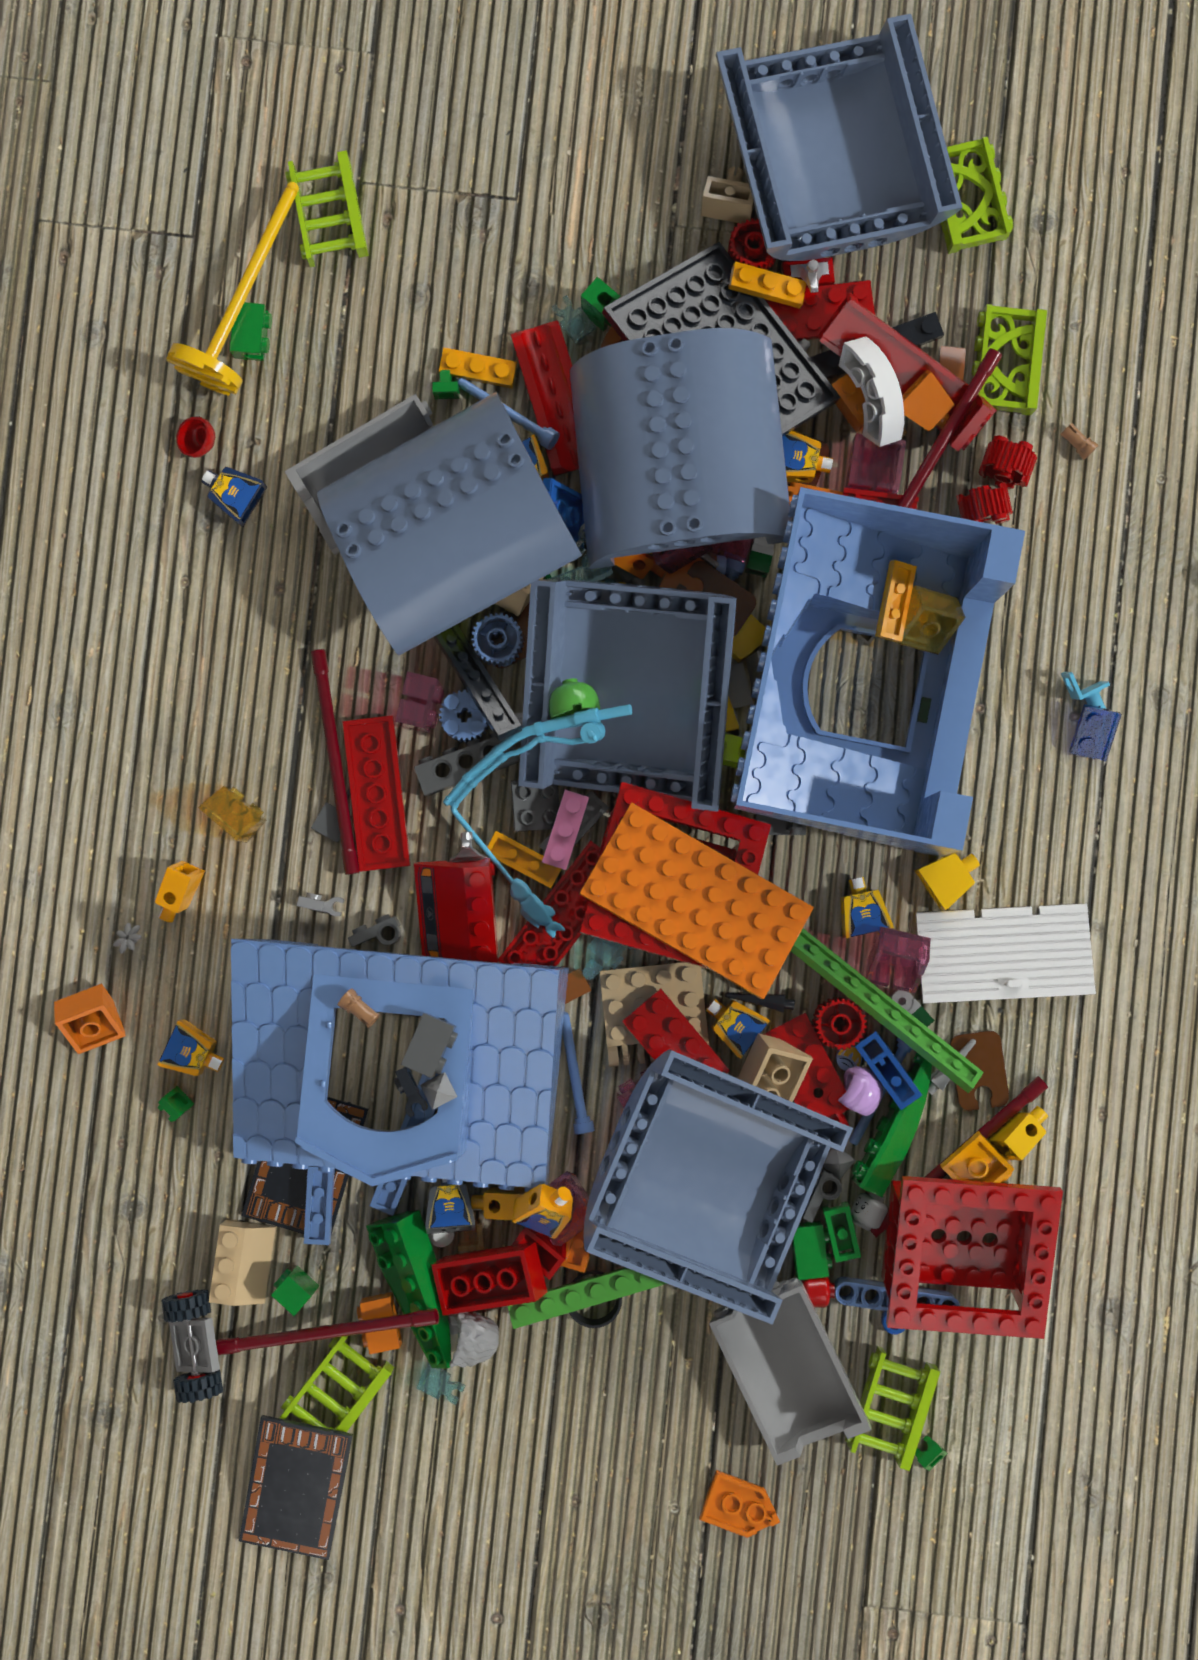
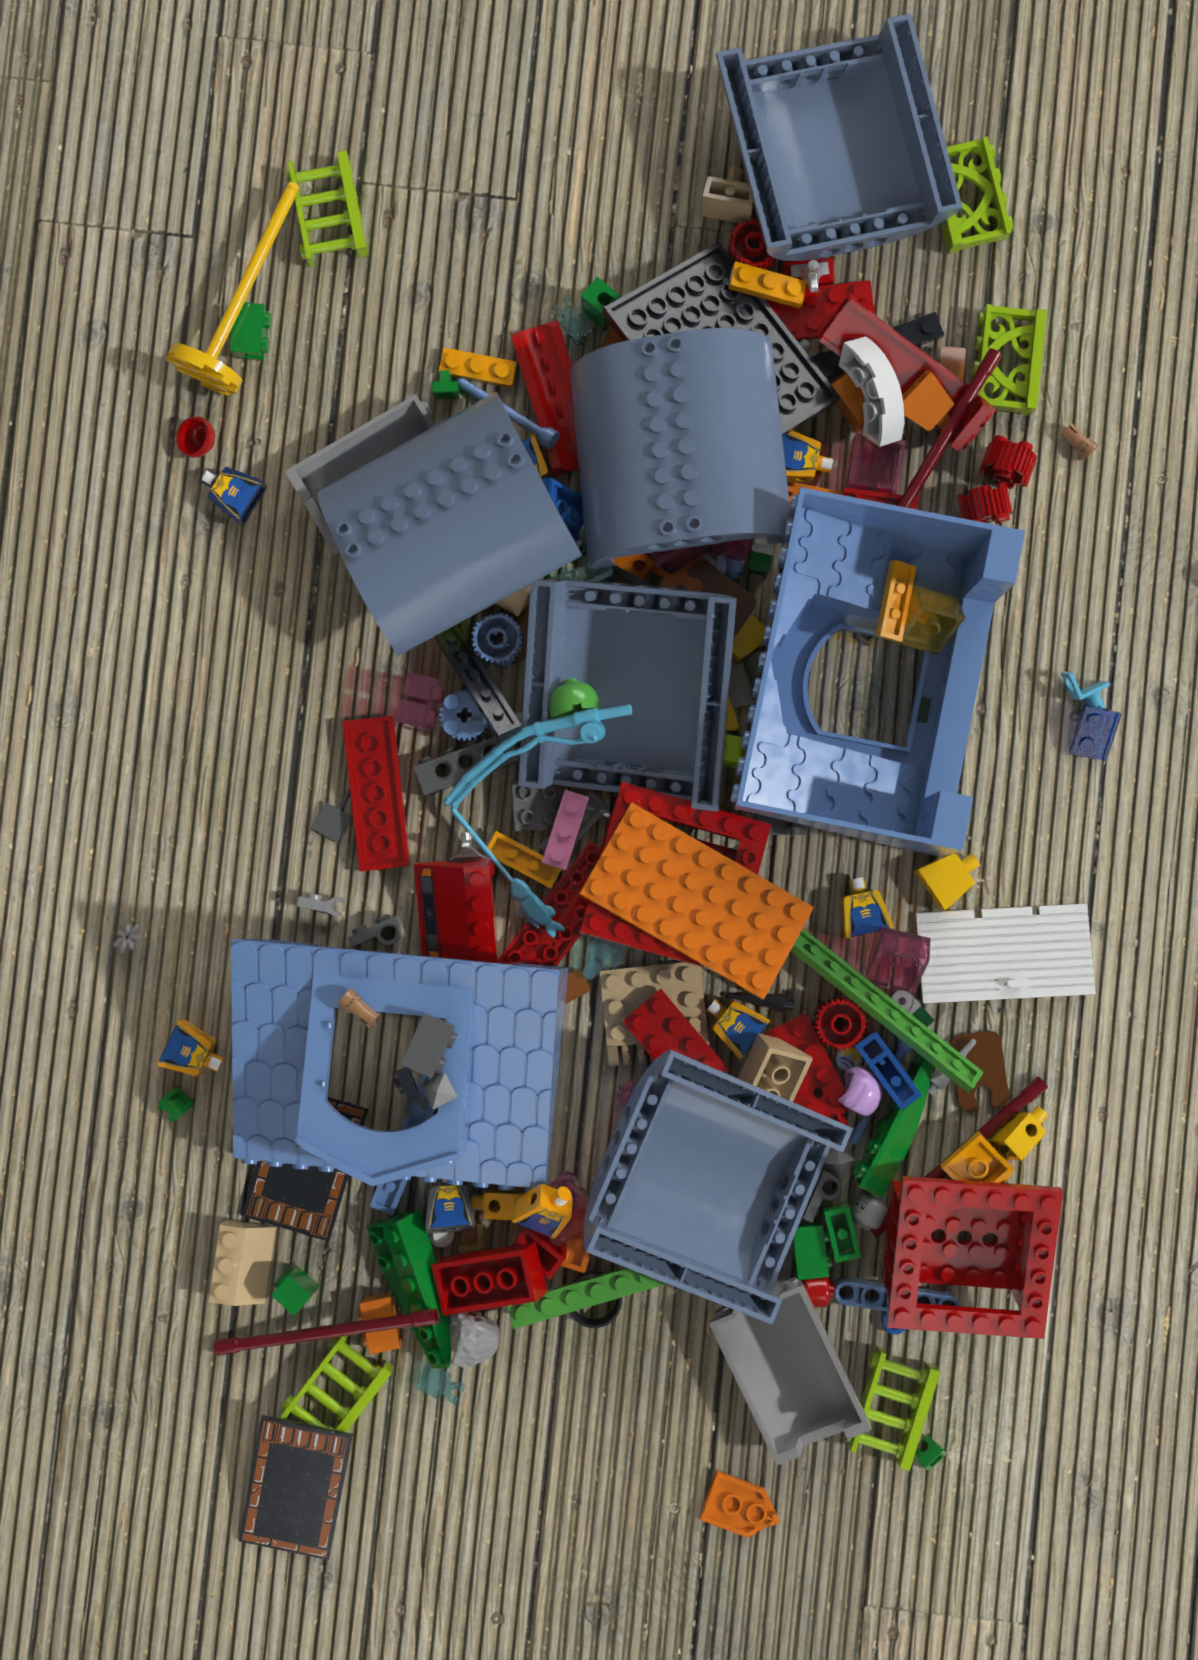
orange slope [54,983,126,1054] -> none
light orange torso [155,861,205,923] -> none
plate [161,1289,223,1403] -> none
clear yellow slope [198,786,267,843] -> none
medium blue plate [304,1166,335,1245] -> none
dark red piece [311,649,360,875] -> none
medium blue piece [563,1012,595,1134] -> none

